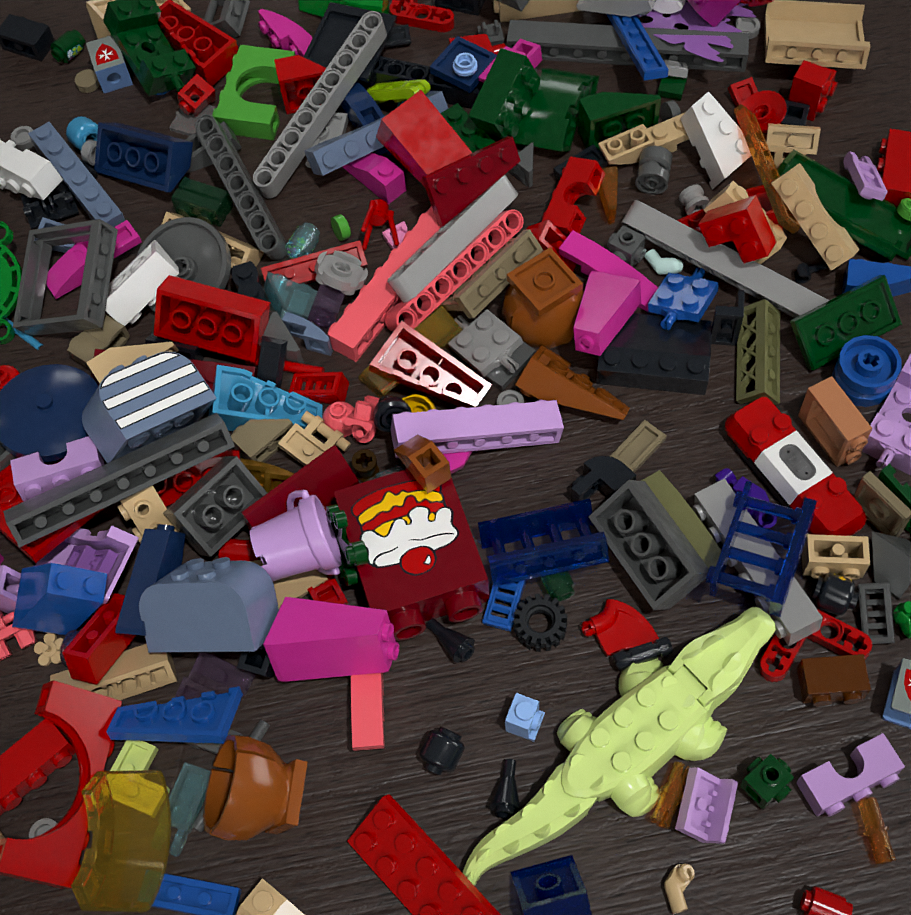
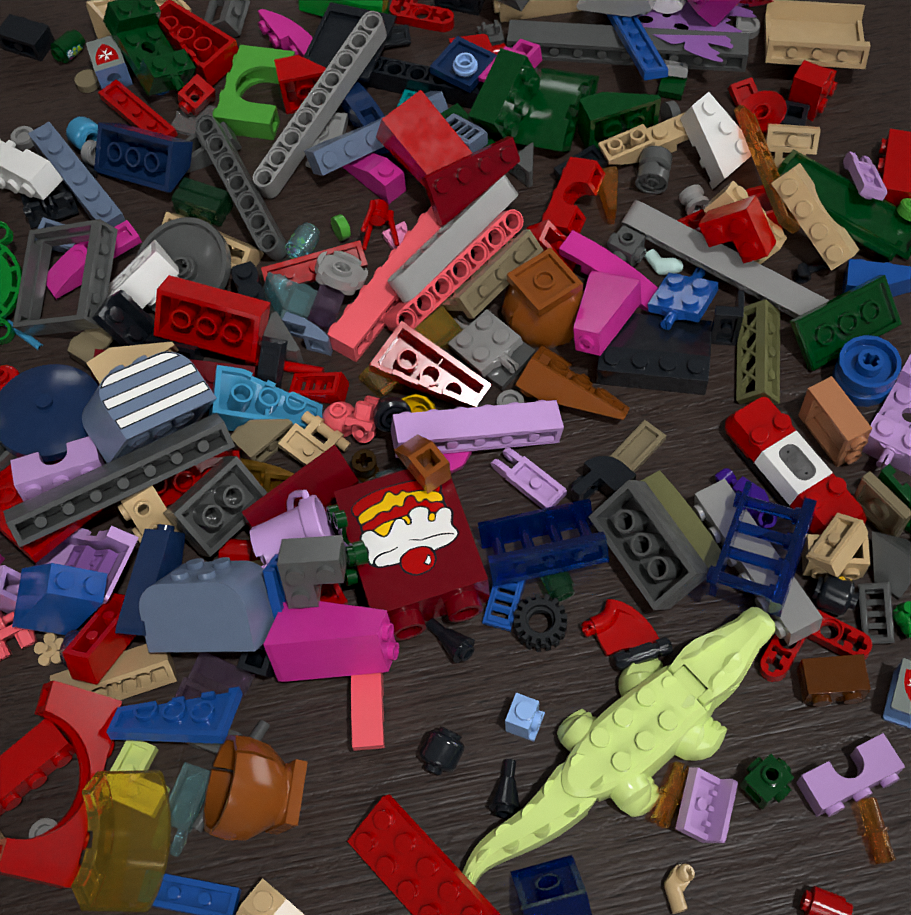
lime plate [366,79,430,104] -> none
none -> black bracket [92,290,155,347]
none -> red plate [98,79,178,137]
none -> blue tile [262,554,287,620]
none -> dark grey brick [277,535,347,609]
none -> sand blue slope [445,113,488,153]
none -> lavender hinge [491,447,567,513]
none -> tan slope [806,513,868,577]

